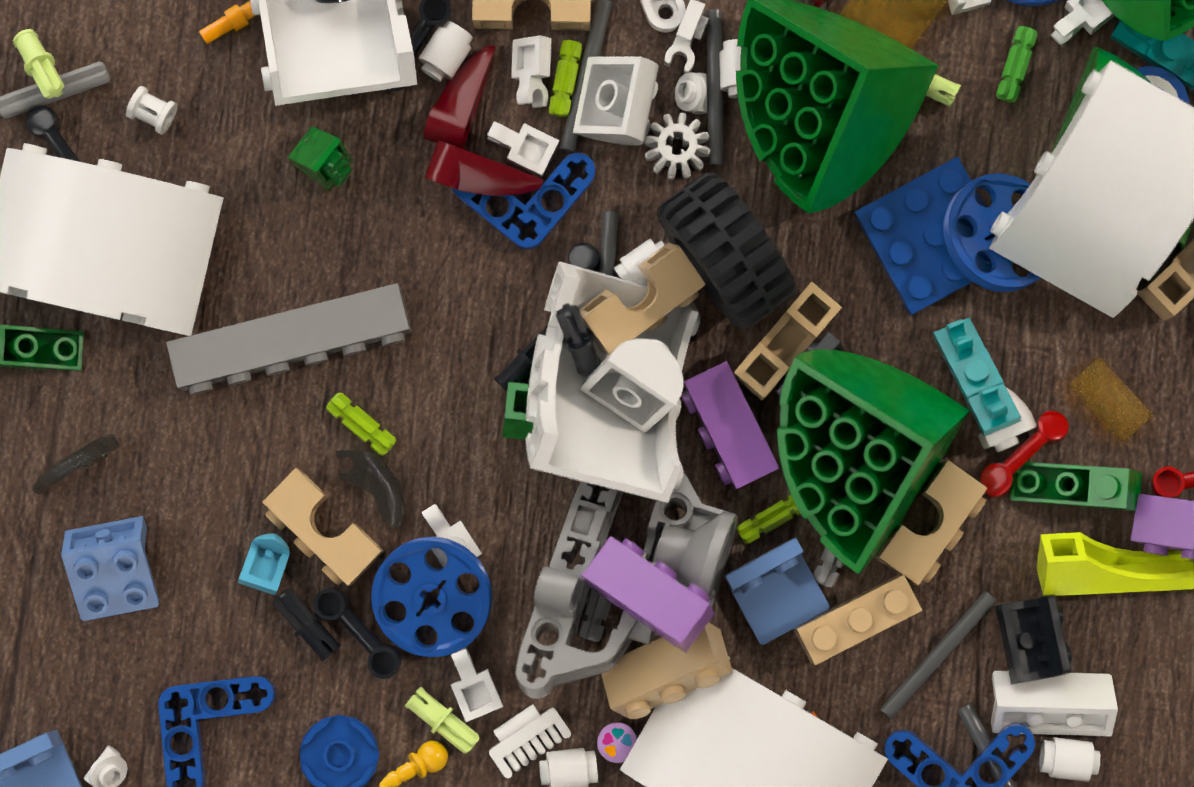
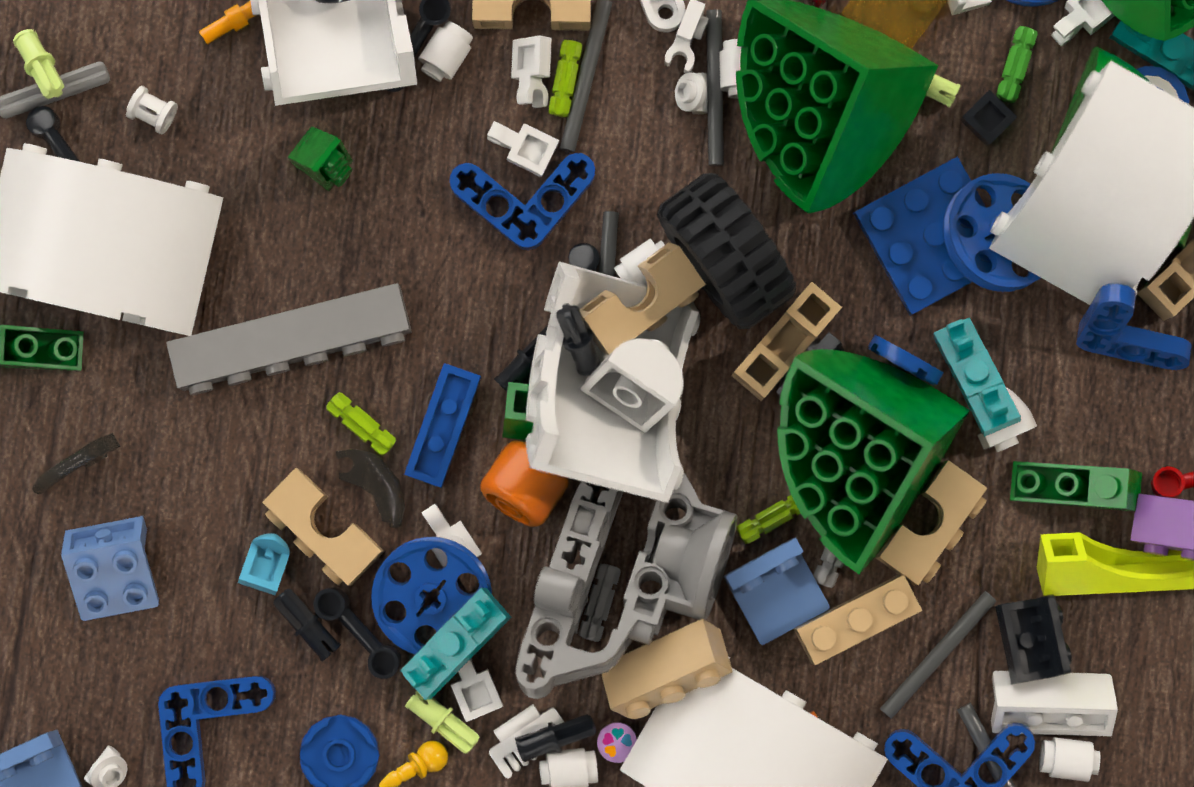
dark red piece [423,45,496,149] -> none
dark red piece [424,141,543,196] -> none
white brick [573,56,659,145] -> none
medium lavender brick [581,536,714,654] -> none
white gear [644,113,710,180] -> none
medium lavender brick [680,361,779,490] -> none
red bar [979,411,1069,498] -> none
clear yellow plate [1068,357,1153,442] -> none
none -> teal plate [400,588,512,700]
none -> blue plate [404,363,482,488]
none -> orange head [480,440,569,527]
none -> black axle [515,714,596,762]
none -> blue tile [868,335,944,386]
none -> black plate [960,89,1017,147]
none -> blue beam [1076,284,1192,370]

